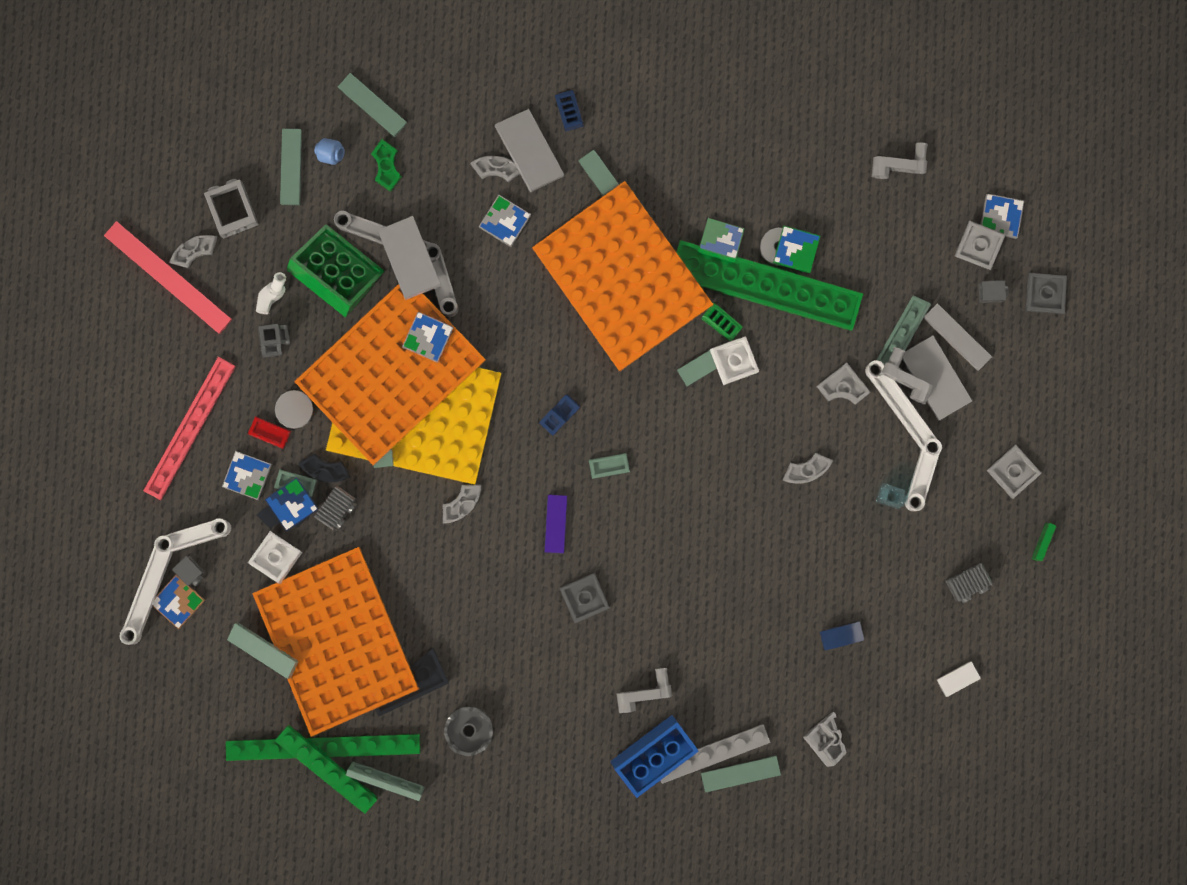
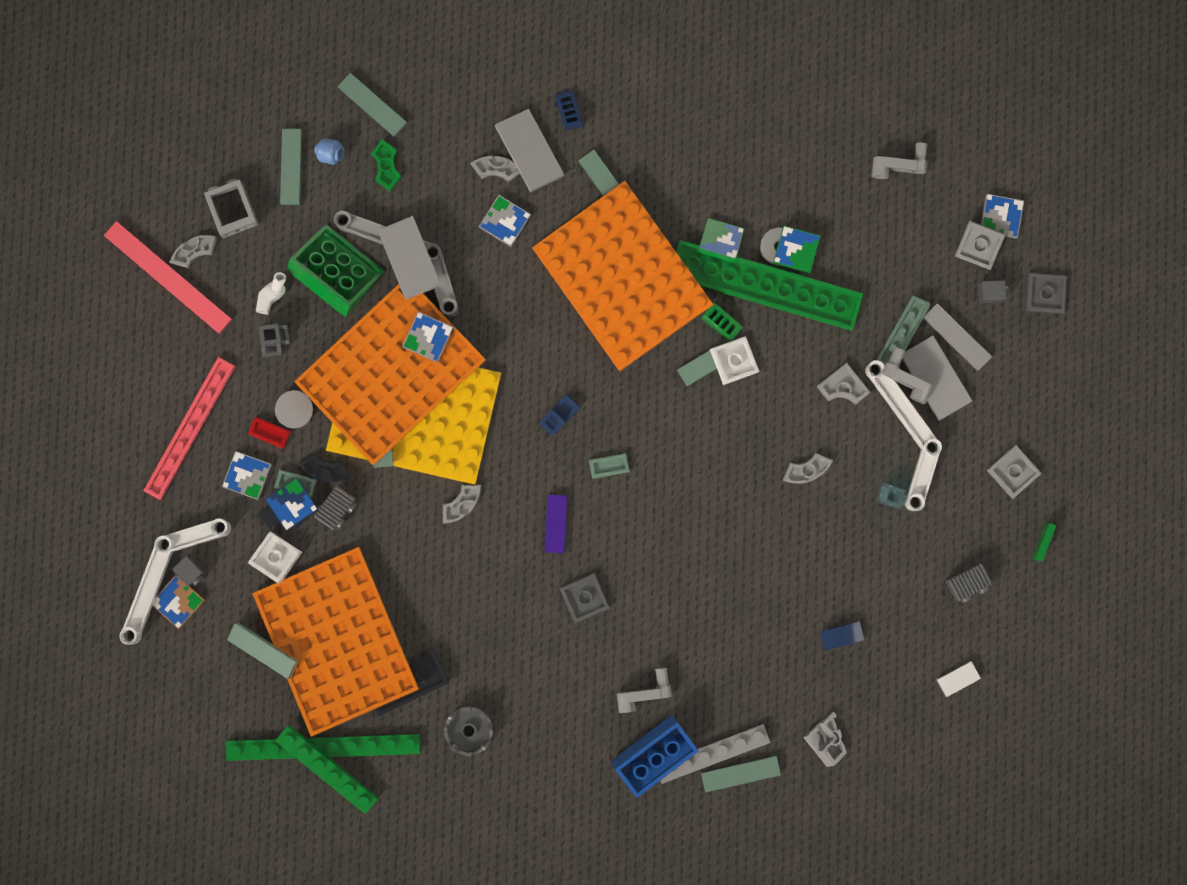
sand green tile [346,762,425,801] -> none

